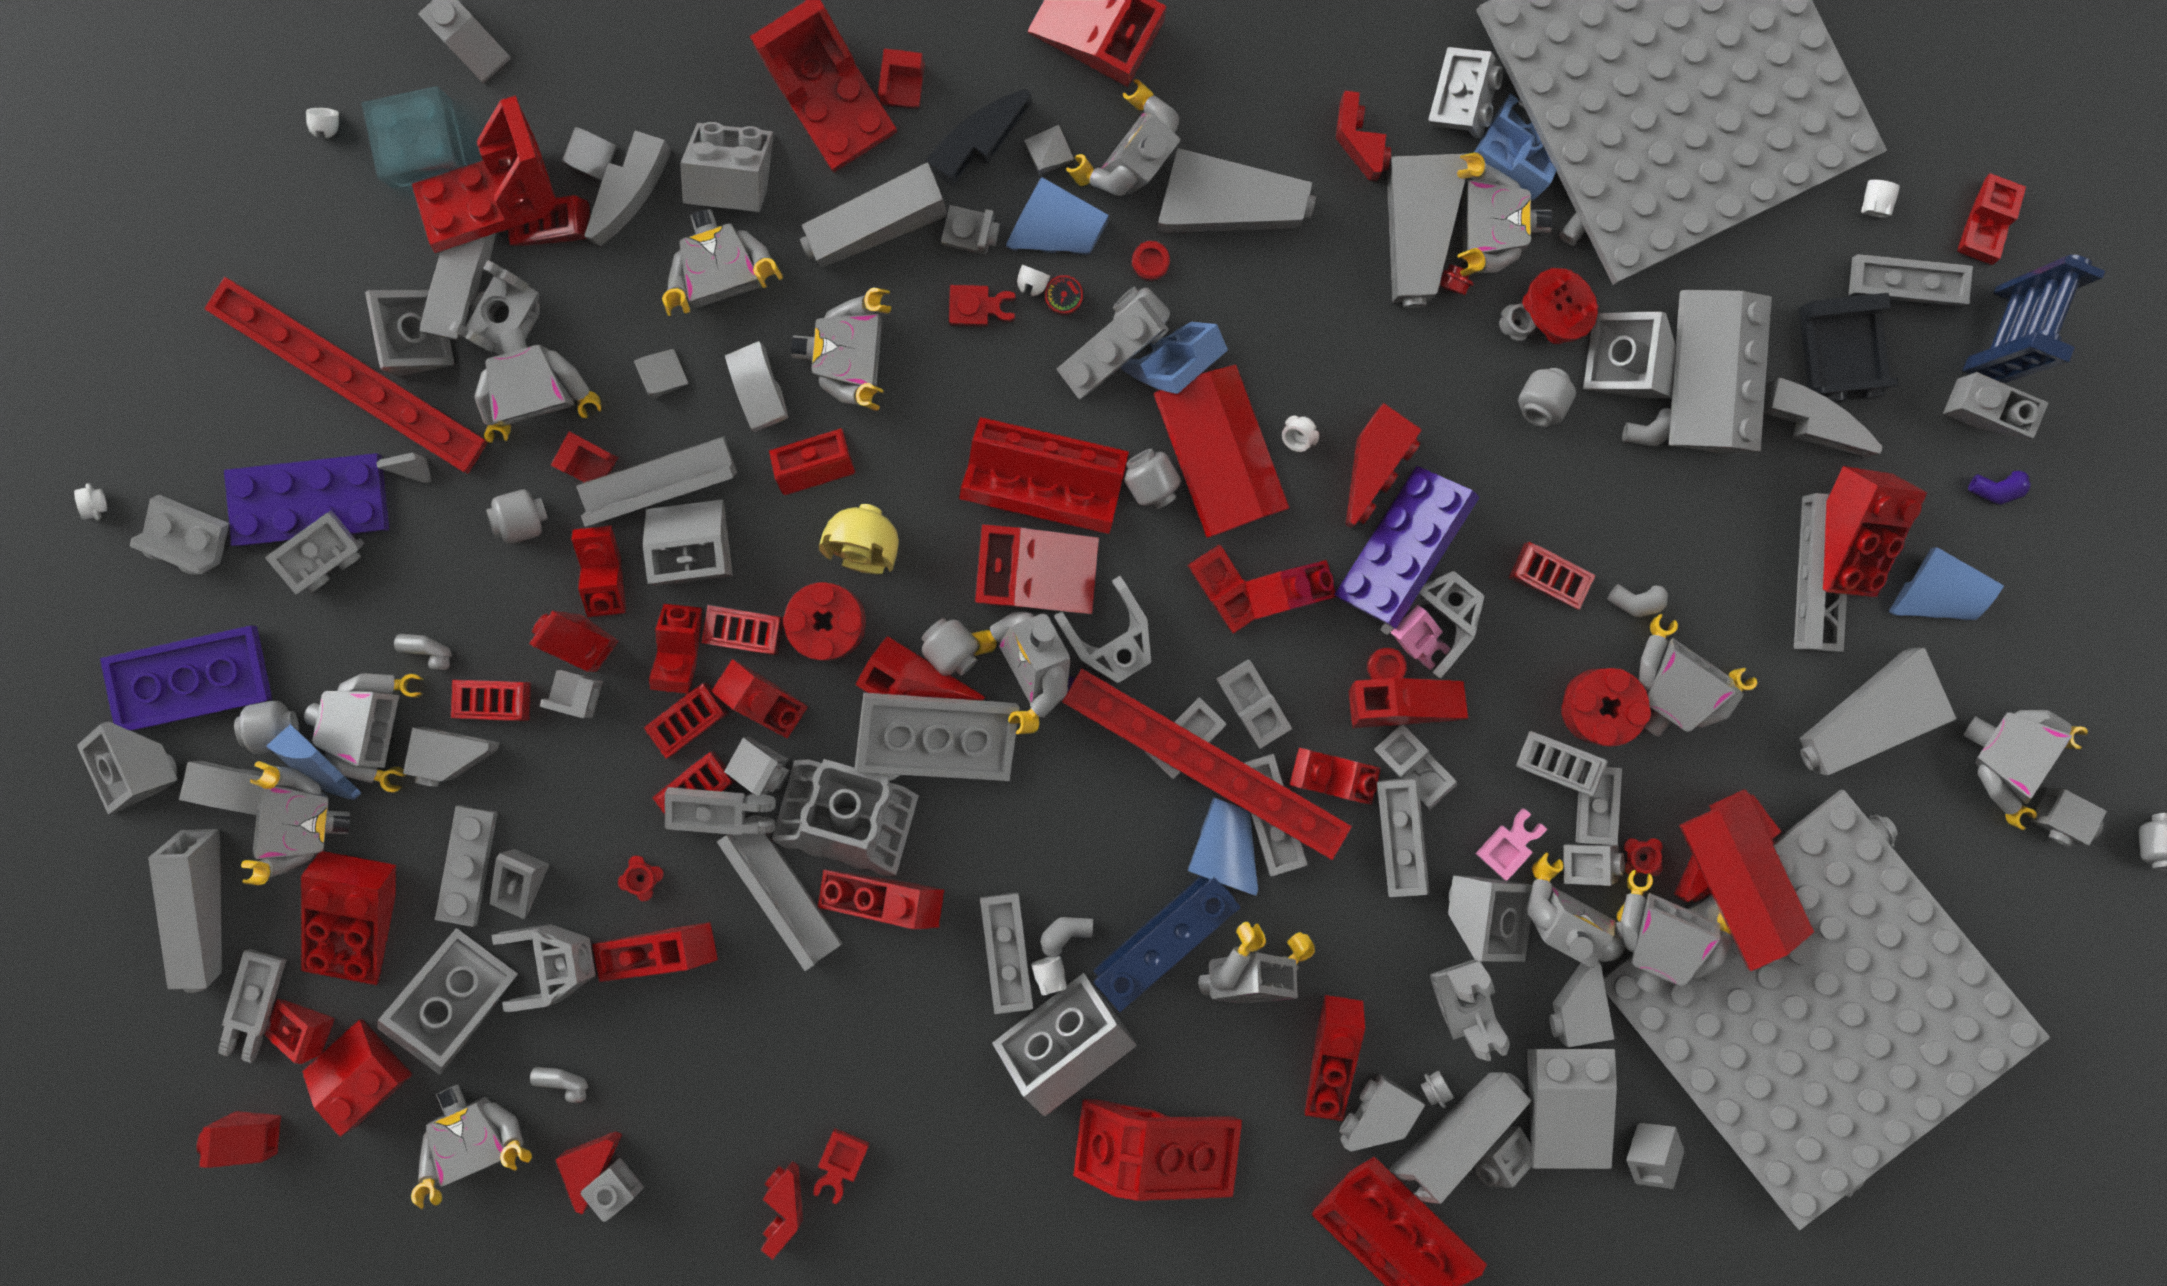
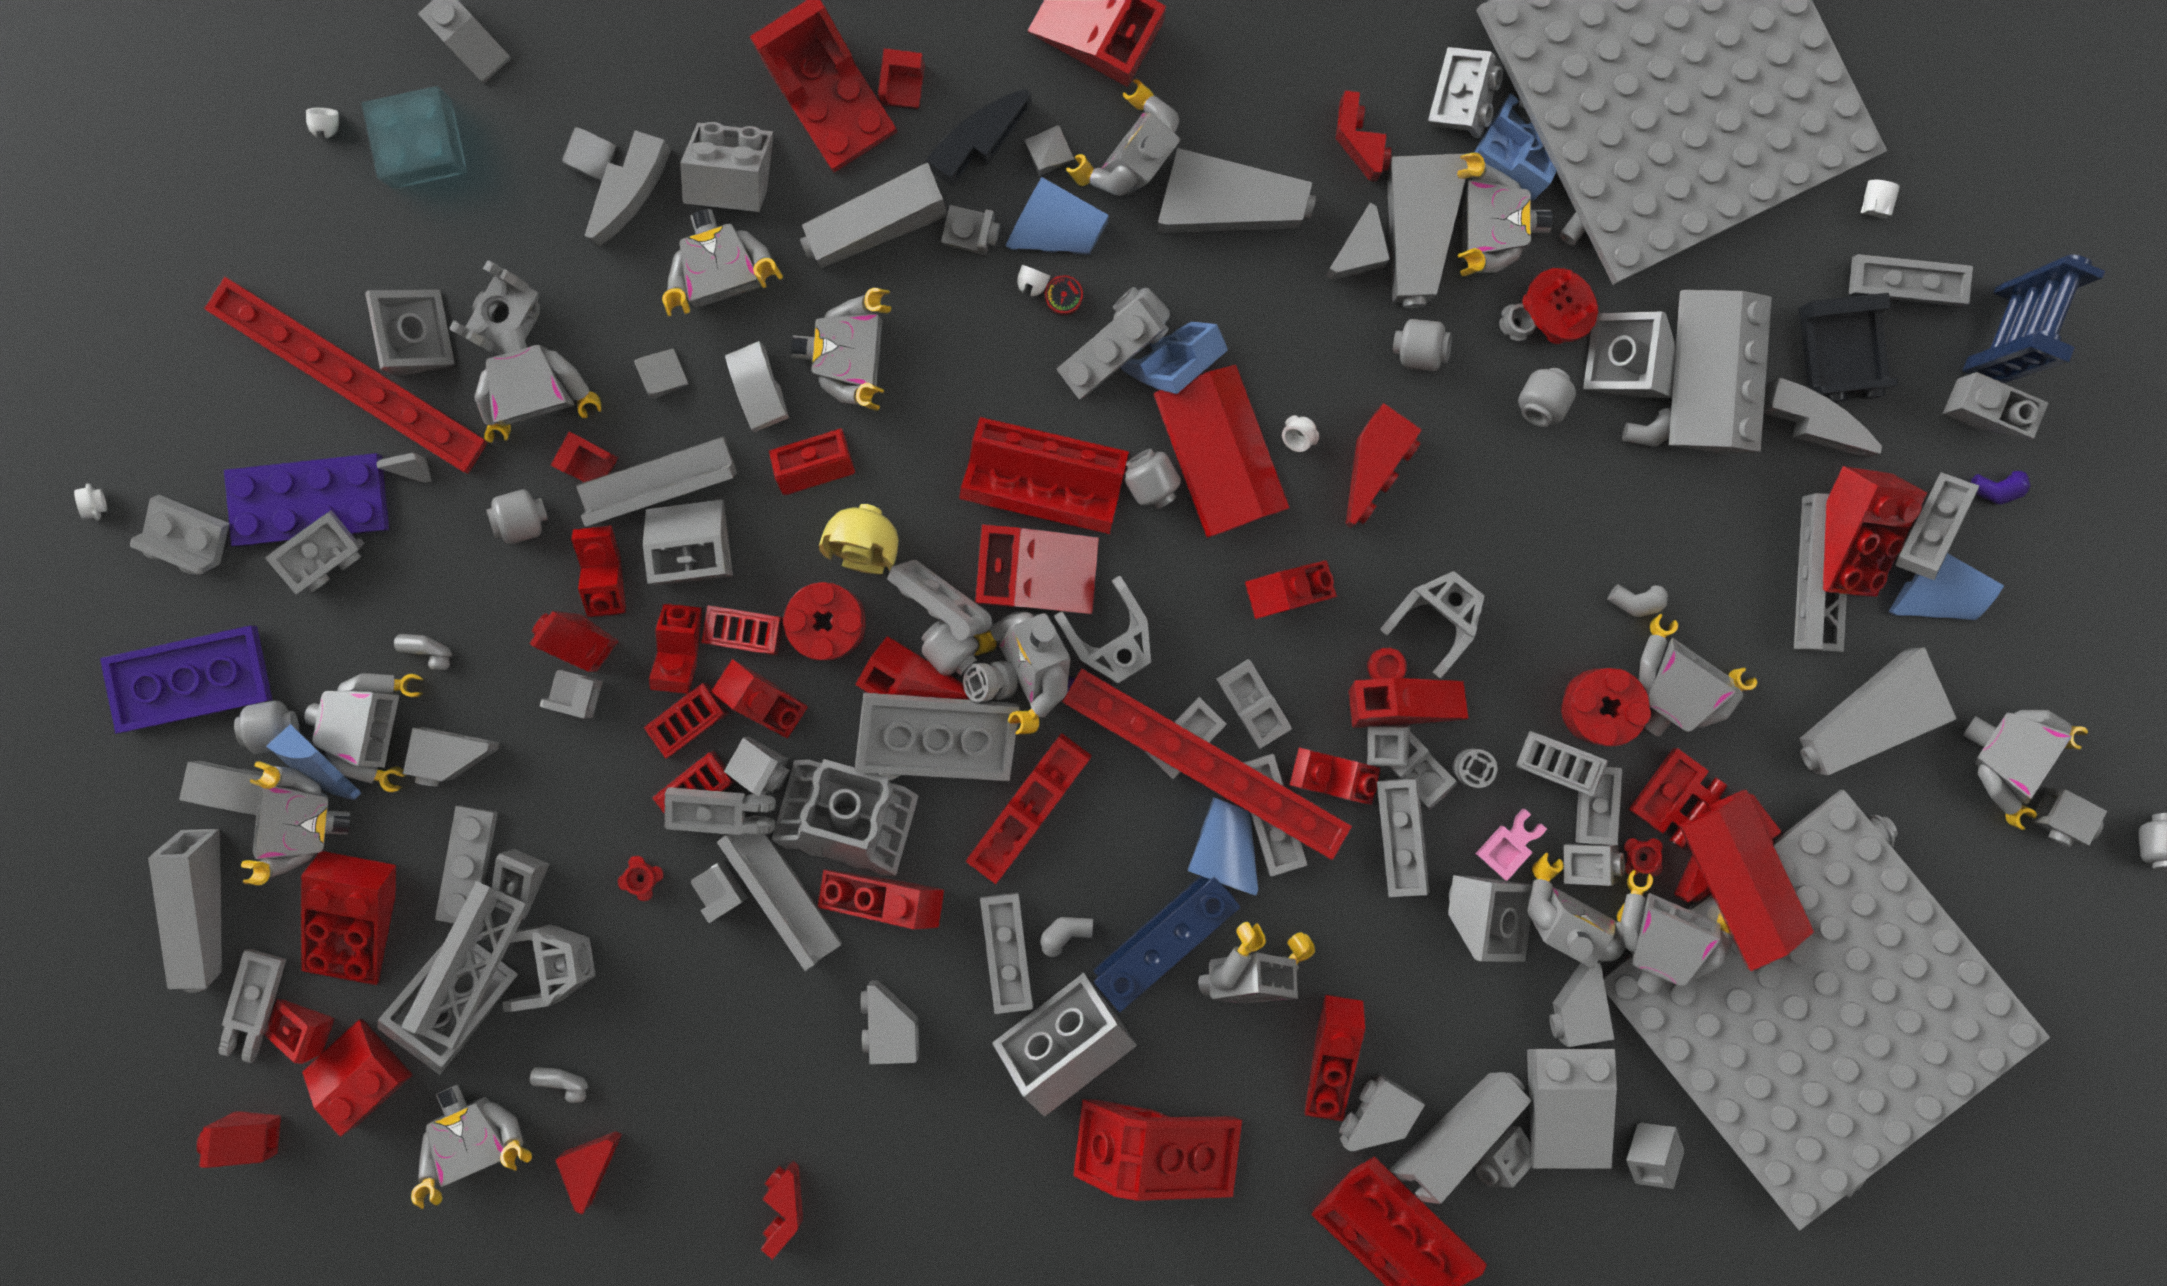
light grey slope [77,721,178,815] -> none
red bracket [412,95,557,253] -> none
light grey slope [419,233,496,342] -> none
red slope [451,680,531,721] -> none
red slope [508,195,590,246] -> none
light grey bracket [581,1158,644,1222] -> none
red slope [592,922,718,982] -> none
red plate [813,1128,870,1204] -> none
red plate [949,285,1016,327] -> none
white hose [1031,955,1067,995] -> none
red tile [1132,241,1170,281] -> none
red slope [1187,545,1255,633] -> none
plate [1334,466,1480,629] -> none
bright pink plate [1391,604,1451,670] -> none
light grey plate [1421,1070,1455,1108] -> none
light grey piece [1430,959,1510,1061] -> none
red plate [1439,264,1474,296] -> none
red slope [1508,542,1596,610] -> none
red slope [1957,173,2026,265] -> none
none -> light grey fence [401,881,529,1050]
none -> light grey panel [691,860,748,923]
none -> light grey slope [861,980,919,1064]
none -> light grey plate [887,560,992,640]
none -> light grey wheel [963,661,1018,703]
none -> red slope [965,733,1092,884]
none -> light grey slope [1326,203,1390,280]
none -> light grey slope [1367,725,1410,767]
none -> light grey head [1393,319,1452,371]
none -> light grey wheel [1452,748,1498,788]
none -> red plate [1628,748,1728,849]
none -> light grey plate [1896,472,1979,580]

